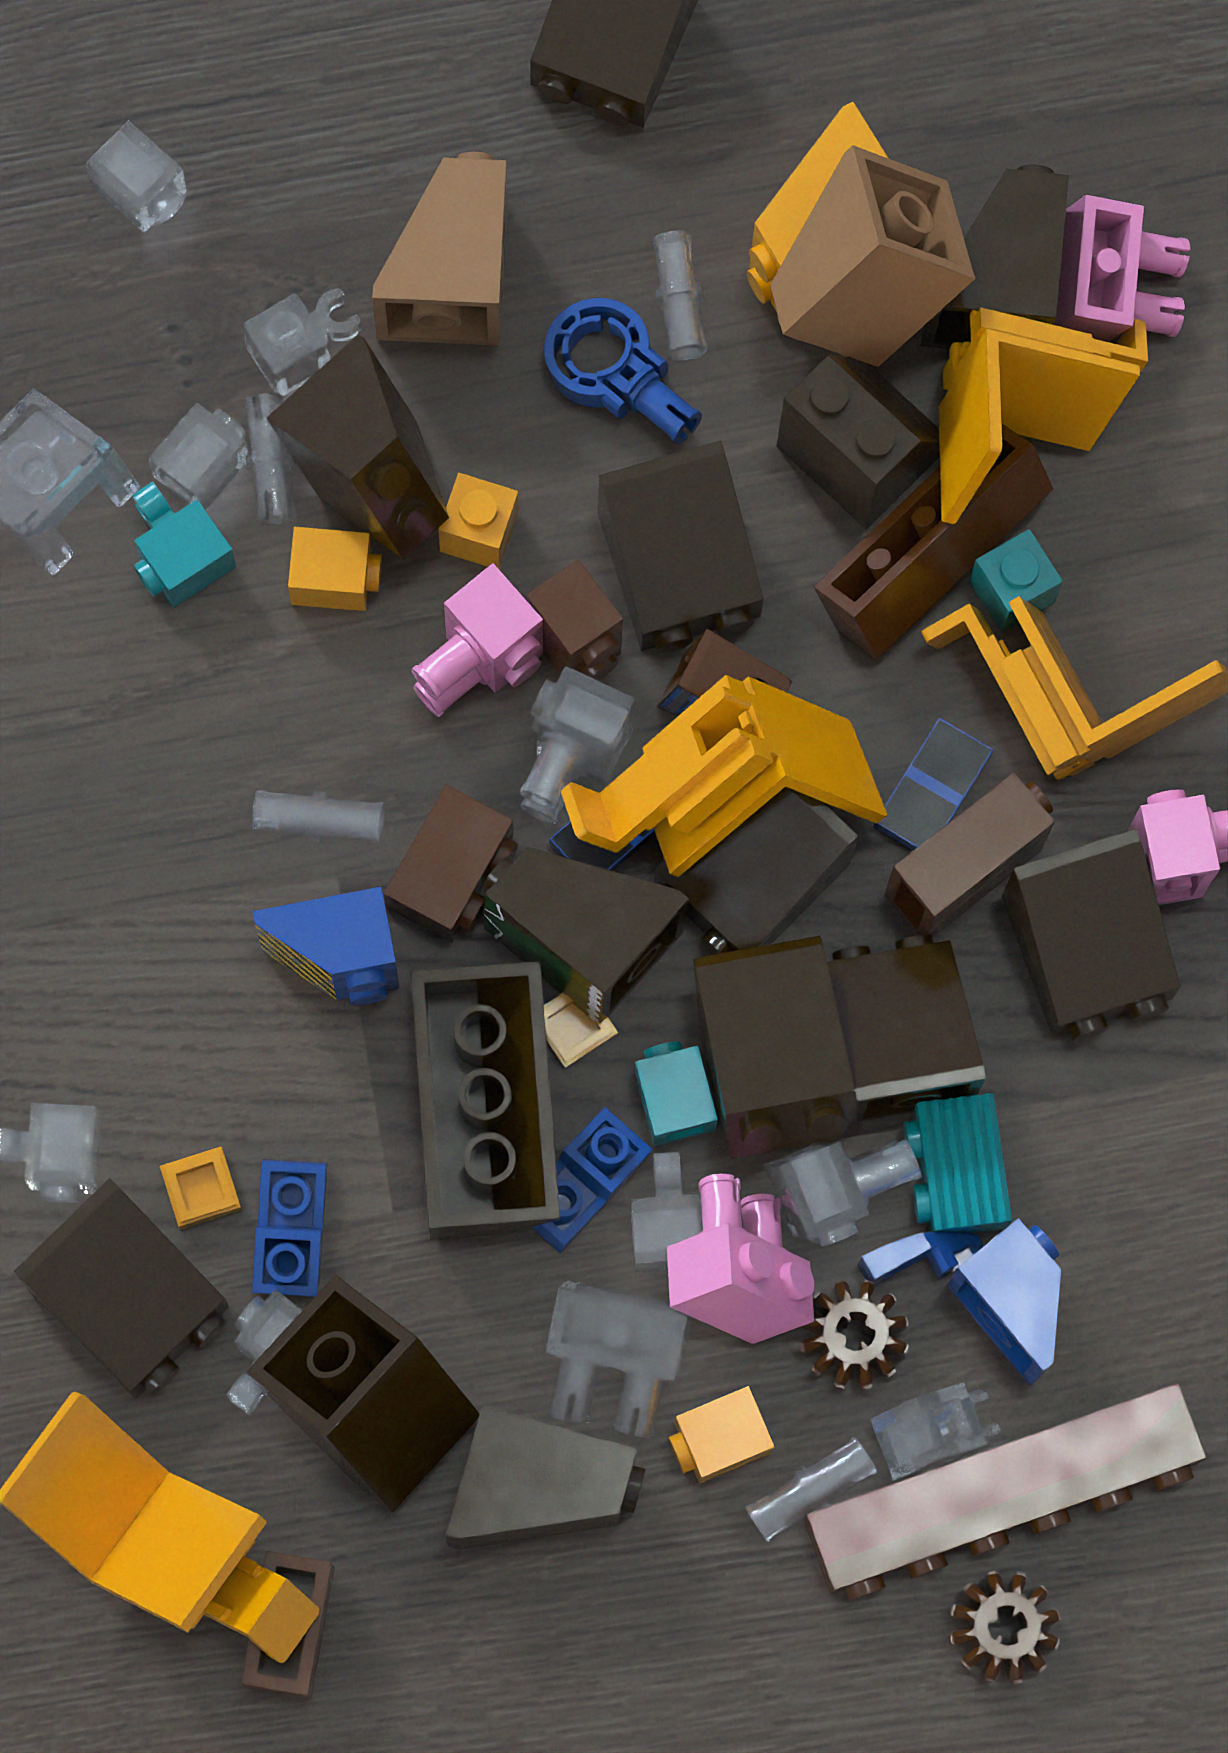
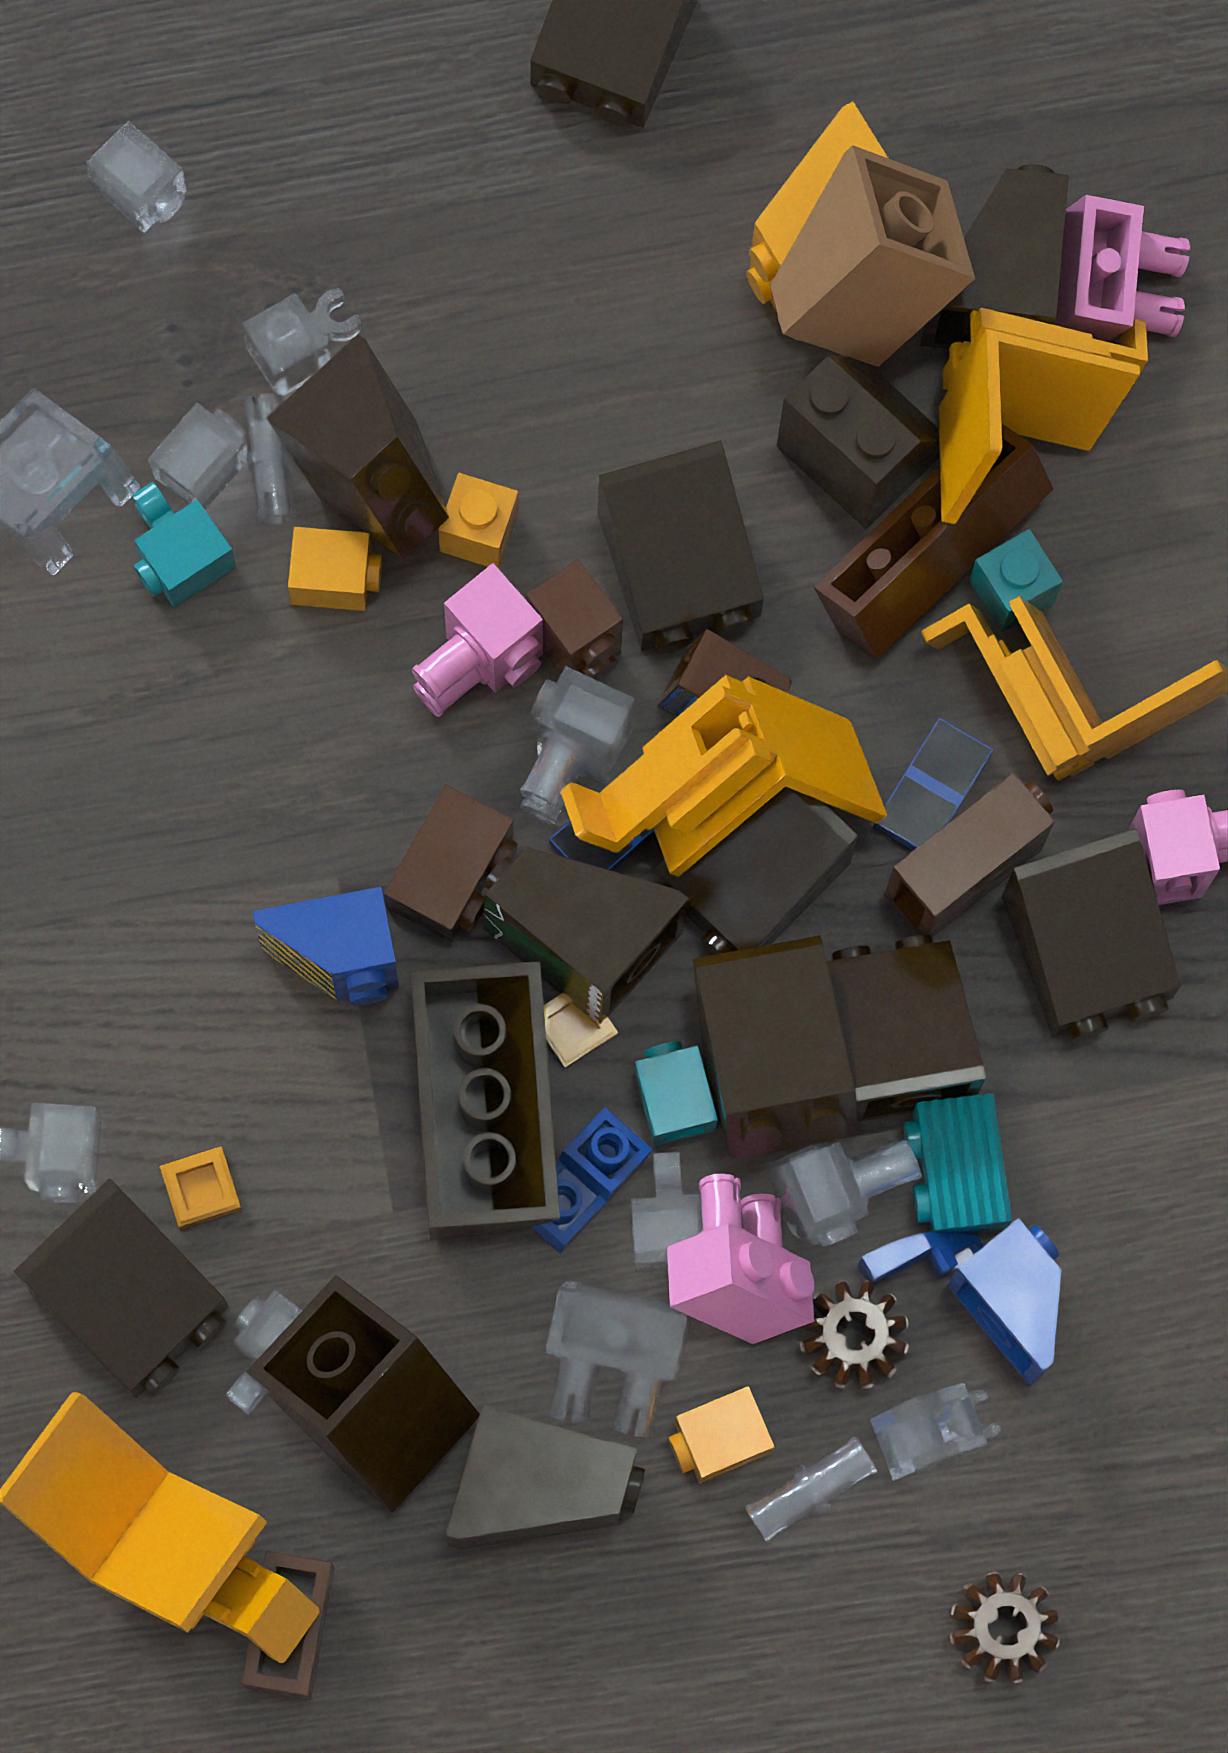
clear pin [252,789,385,843] -> none
blue slope [252,1159,328,1297] -> none
medium nougat slope [372,152,507,346] -> none
blue pin [544,298,702,444] -> none
clear pin [652,230,708,361] -> none
brick [804,1383,1206,1601] -> none

